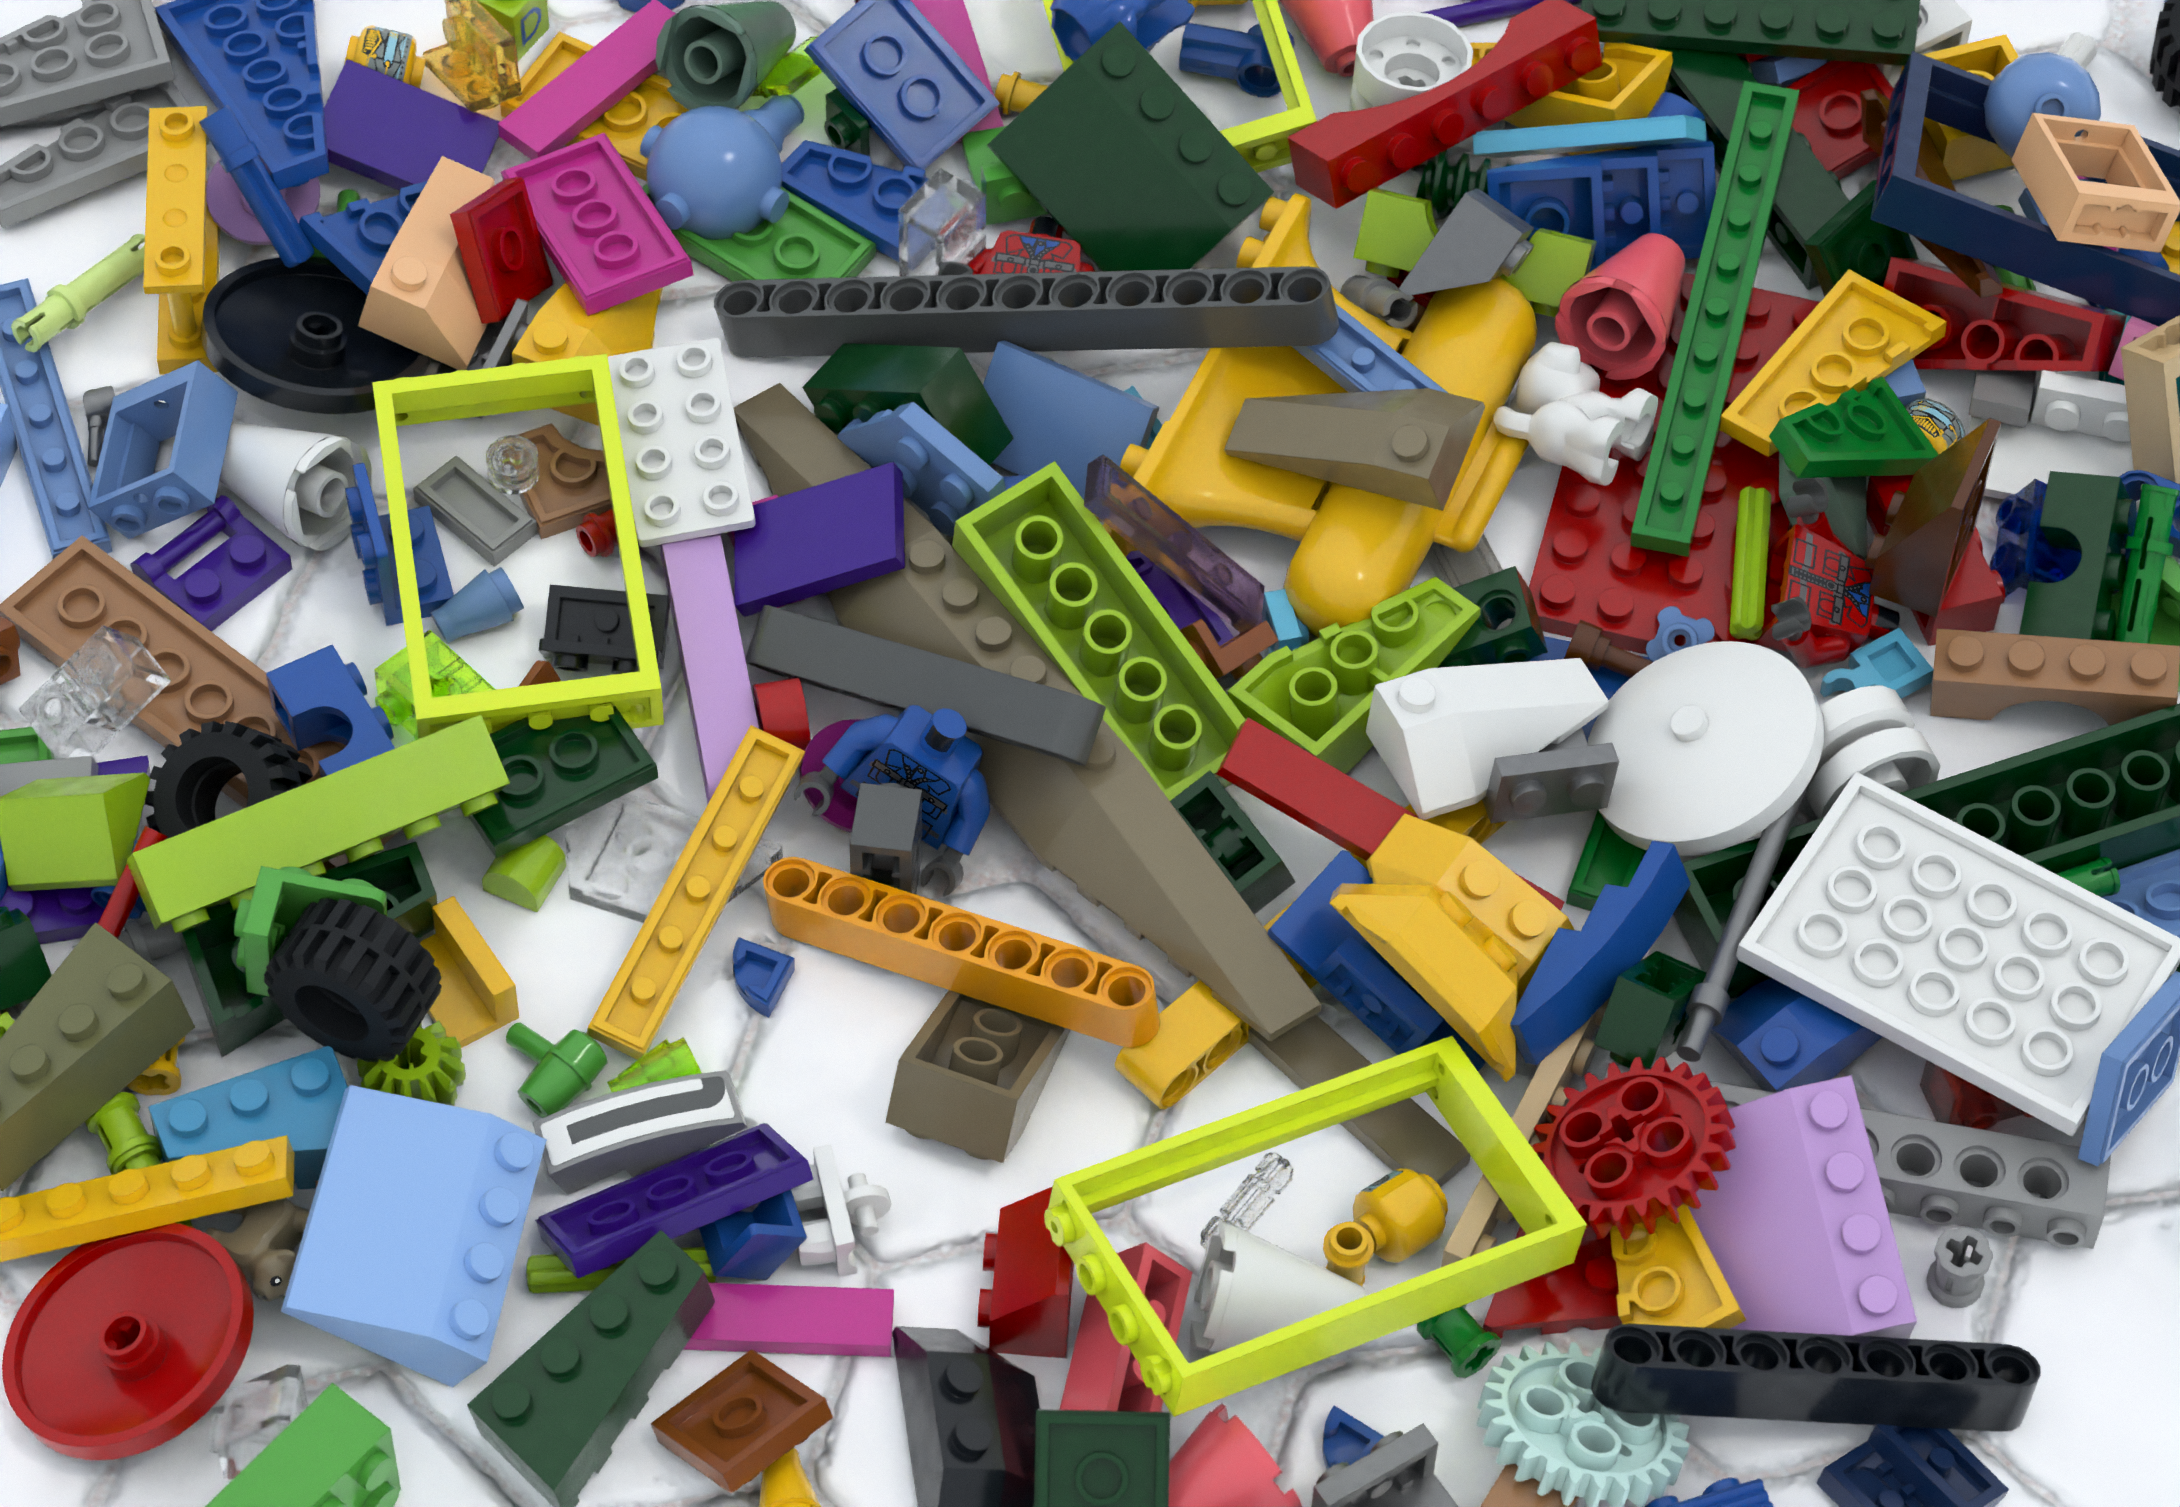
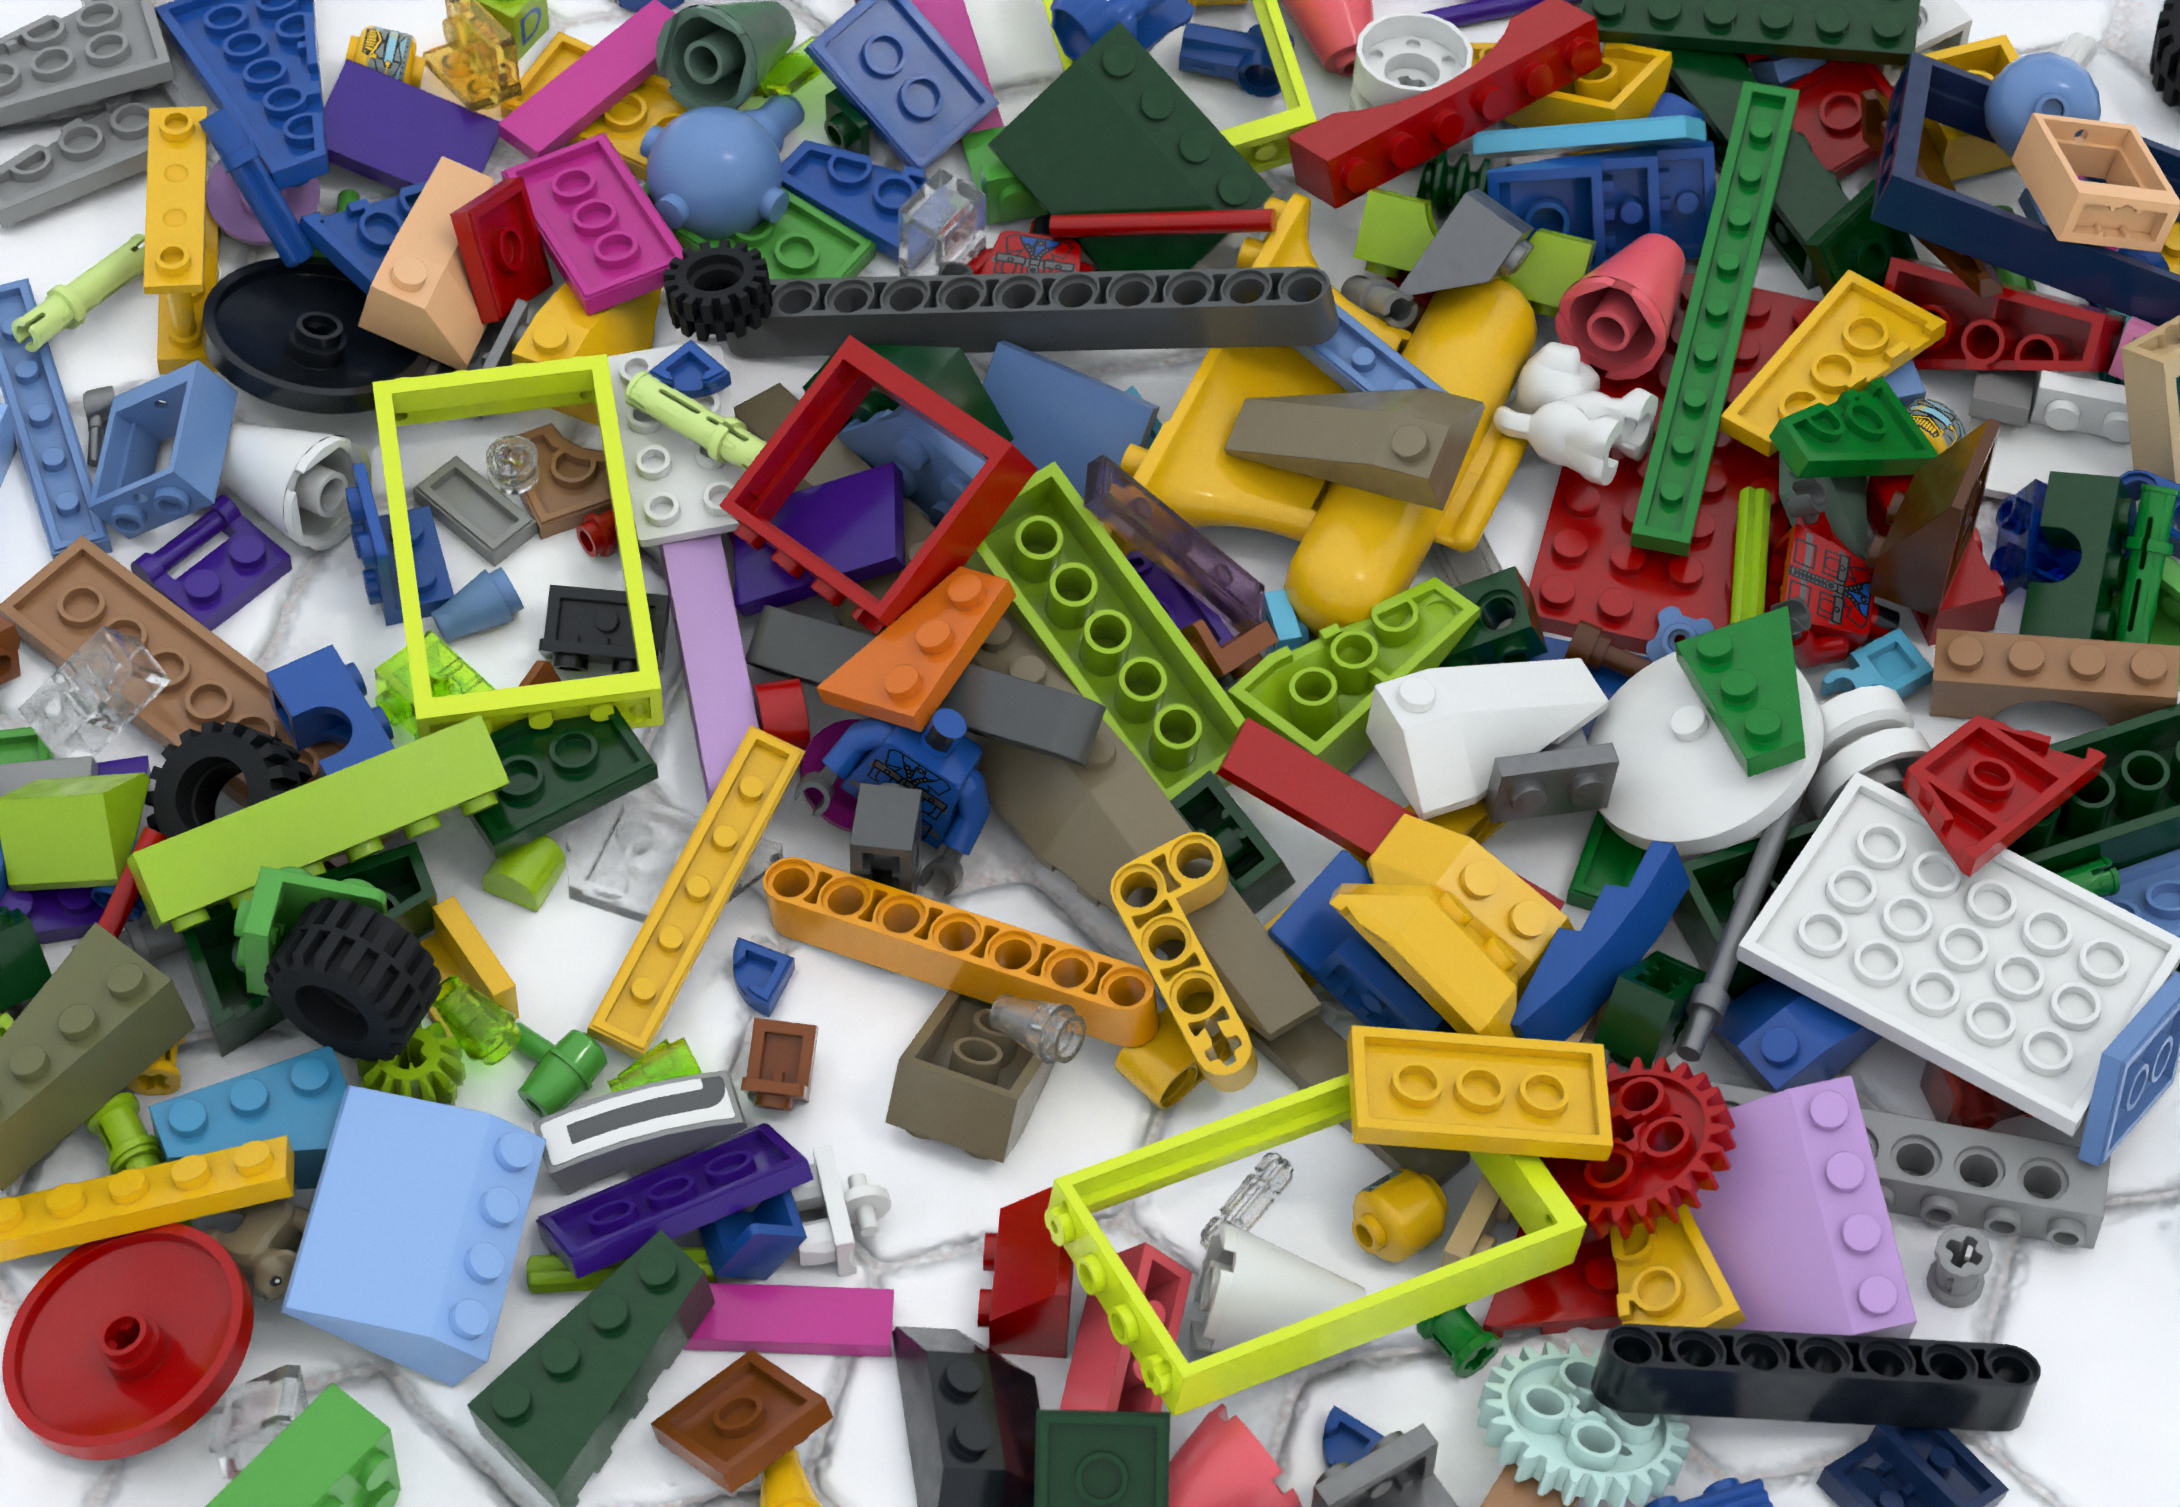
yellow pin [994,71,1048,116] -> none
yellow pin [1323,1222,1374,1286] -> none
none -> clear neon green cone [433,976,521,1066]
none -> yellowish green pin [625,371,767,471]
none -> blue tile [648,339,732,398]
none -> black tyre [663,240,773,342]
none -> red window [719,335,1038,636]
none -> dark orange bracket [741,1018,819,1111]
none -> orange wing [816,566,1016,732]
none -> clear cone [989,993,1086,1064]
none -> red bar [1049,209,1277,238]
none -> yellow beam [1110,832,1258,1092]
none -> yellow plate [1347,1025,1613,1162]
none -> green wing [1675,606,1806,777]
none -> red wing [1902,715,2107,877]

